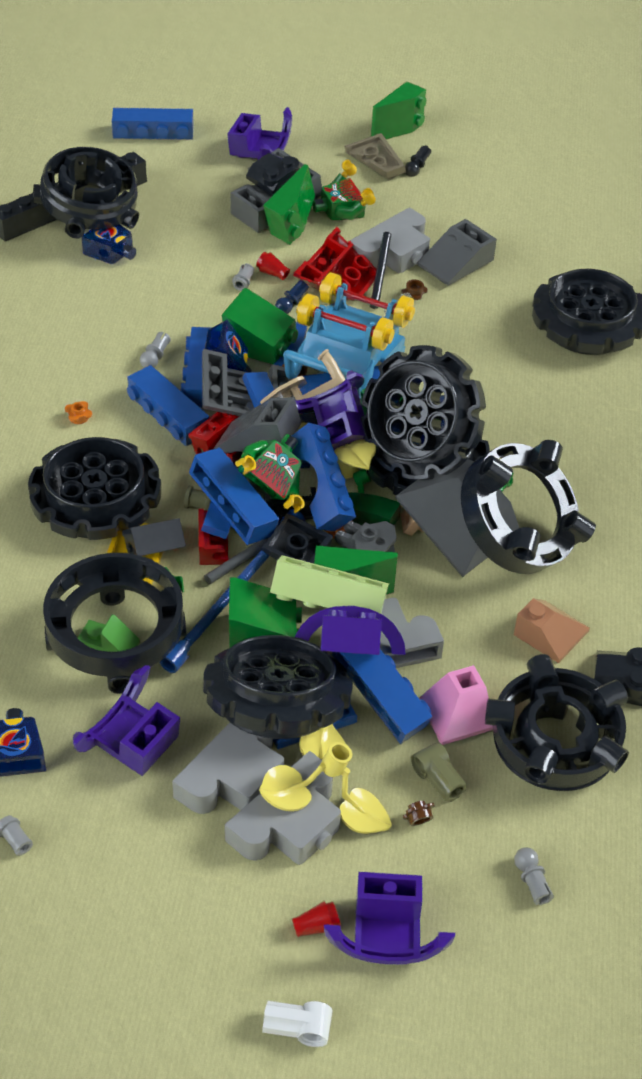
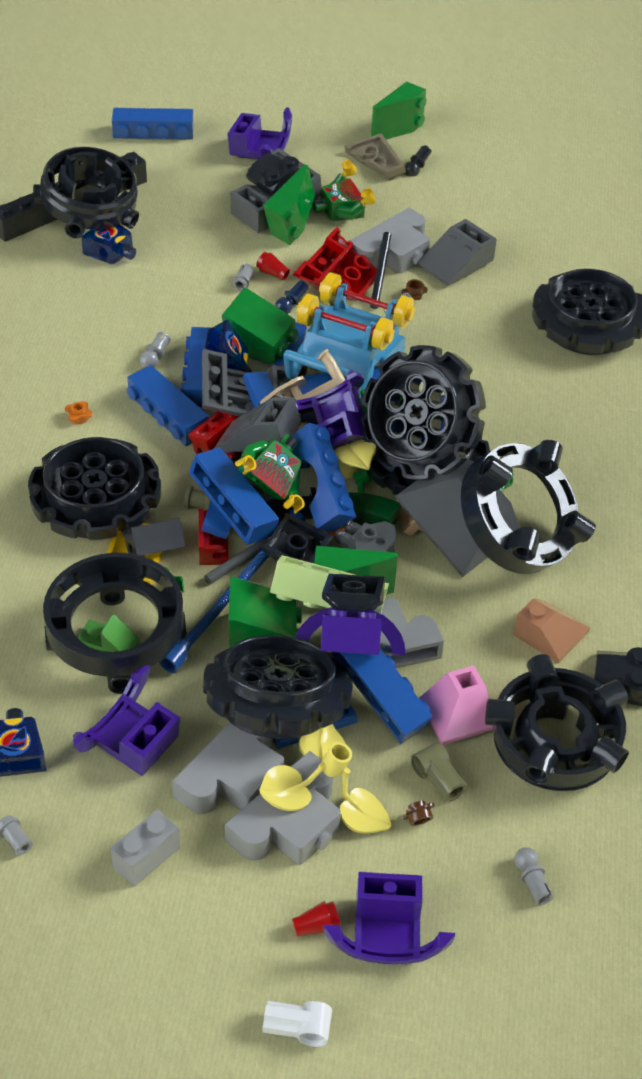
none -> light grey brick [111,809,180,887]
none -> black slope [322,574,385,612]

